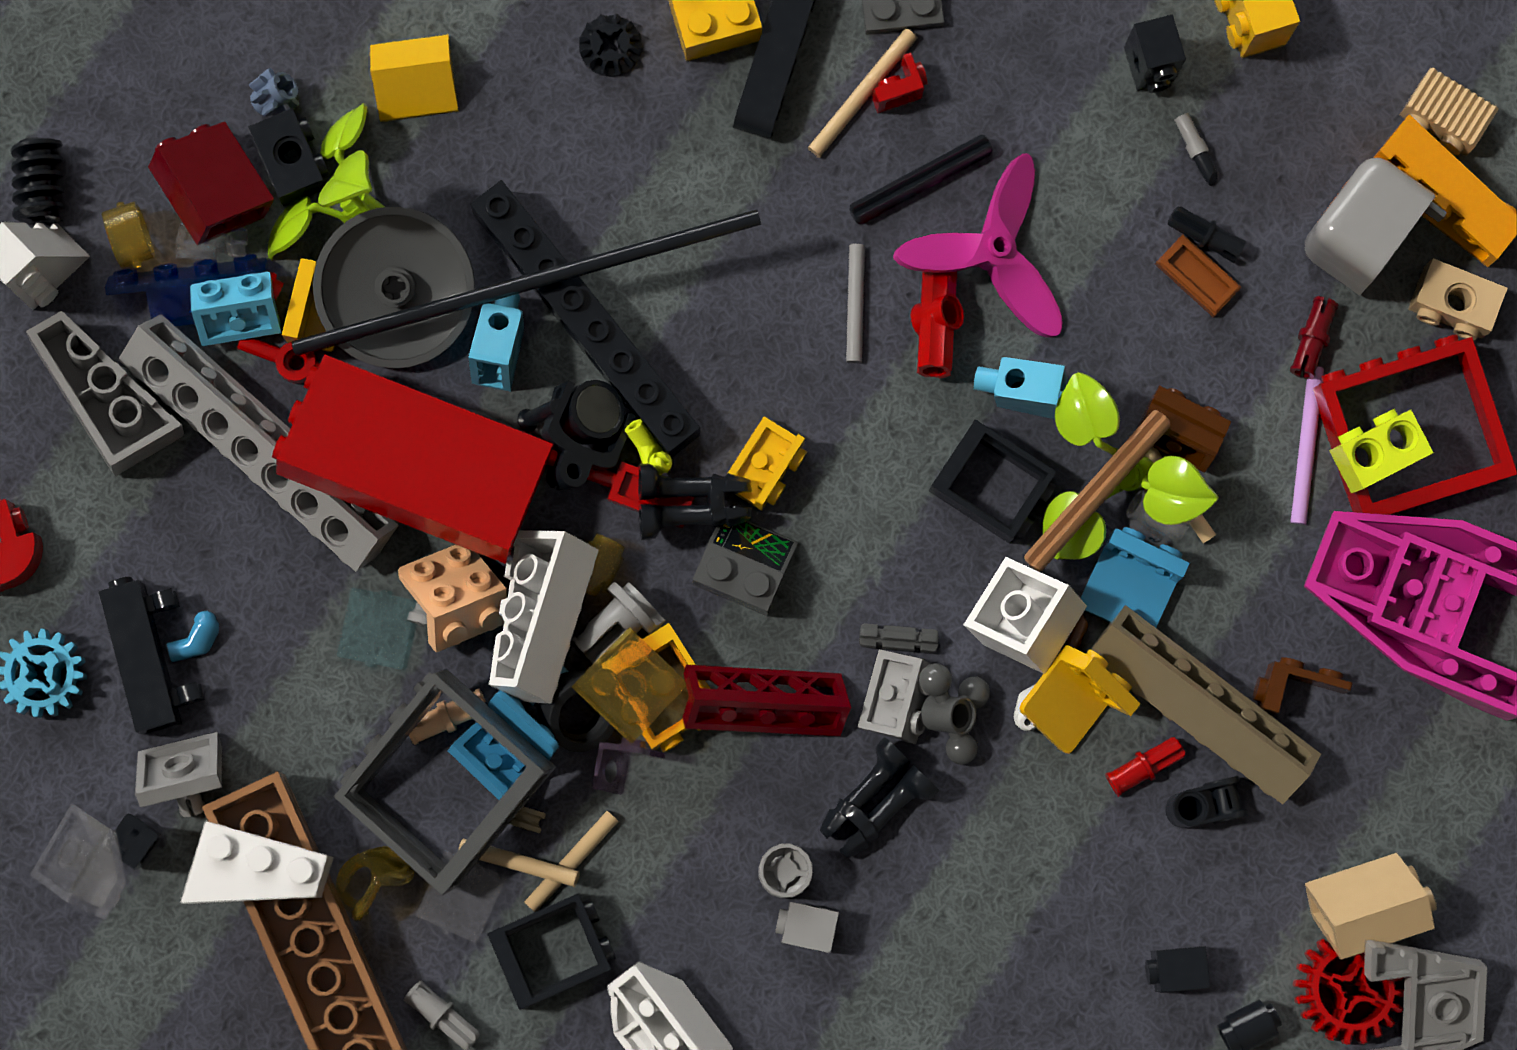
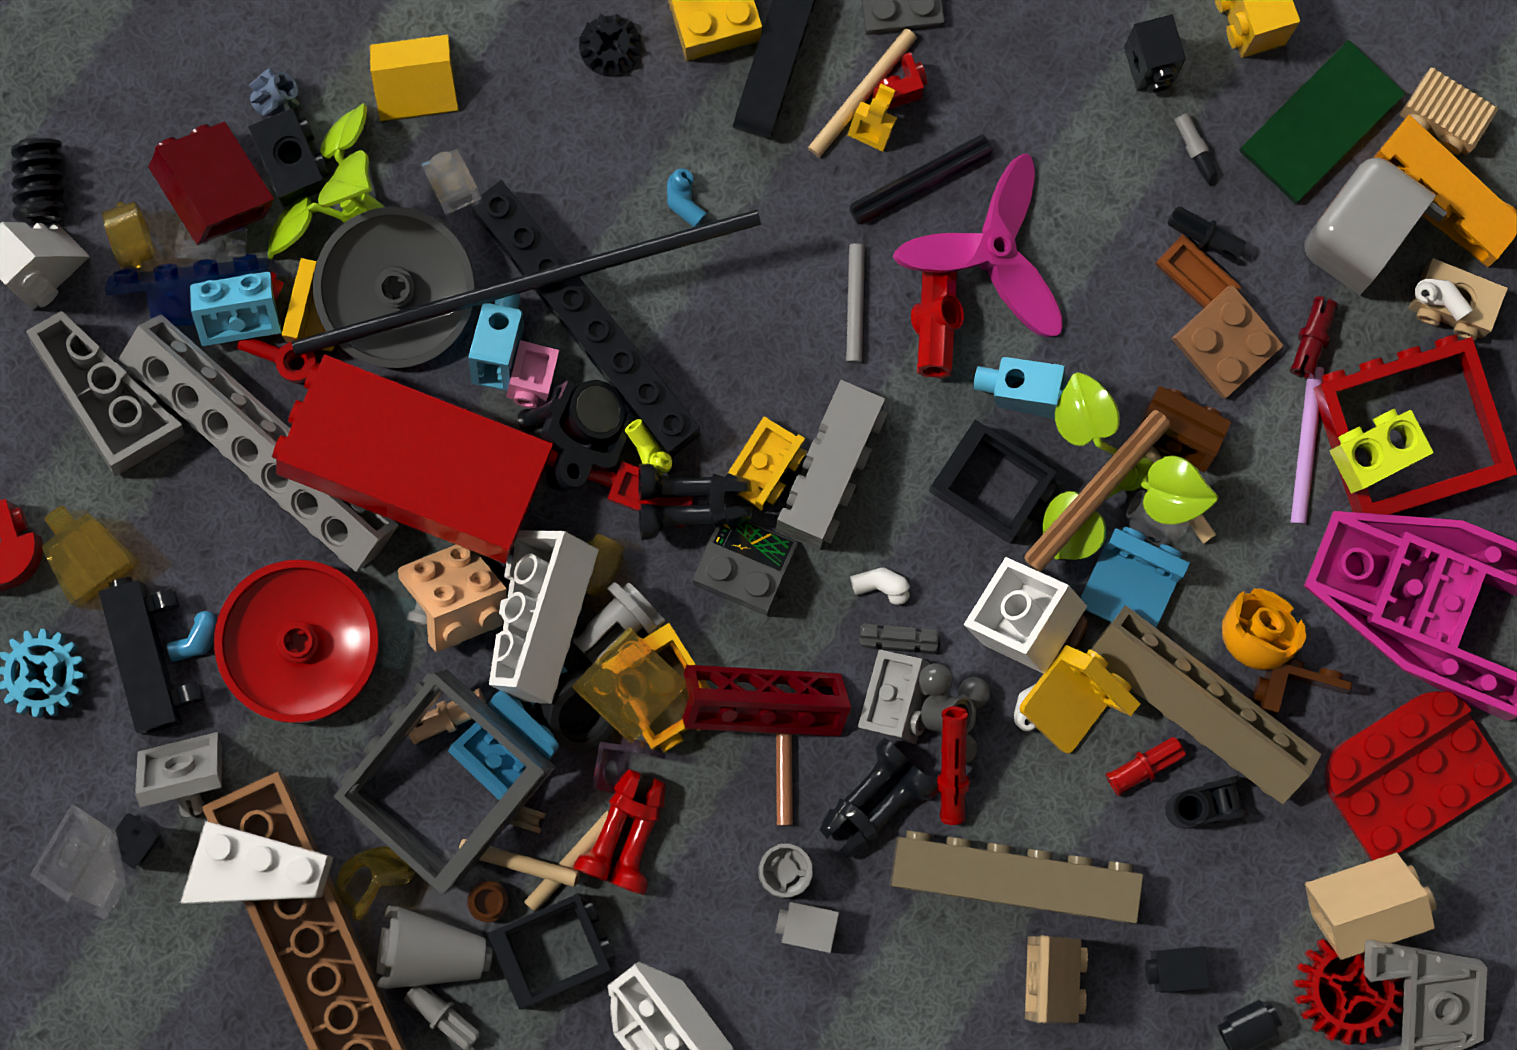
none -> clear yellow torso [42,505,141,608]
none -> red dish [214,559,380,724]
none -> light grey cone [376,905,492,989]
none -> clear plate [421,148,482,215]
none -> reddish brown plate [467,881,508,922]
none -> bright pink bracket [506,340,559,408]
none -> red piece [572,769,665,895]
none -> dark azure arm [667,168,707,227]
none -> light grey wedge [776,380,888,550]
none -> nougat bar [776,733,793,825]
none -> yellow plate [847,84,897,152]
none -> white arm [850,568,910,605]
none -> dark tan brick [889,831,1143,924]
none -> red pin [937,706,970,825]
none -> tan slope [1025,936,1088,1023]
none -> medium nougat plate [1171,285,1284,398]
none -> light orange cylinder [1222,589,1306,670]
none -> dark green tile [1239,40,1405,205]
none -> red plate [1325,691,1512,861]
none -> white arm [1415,279,1473,321]

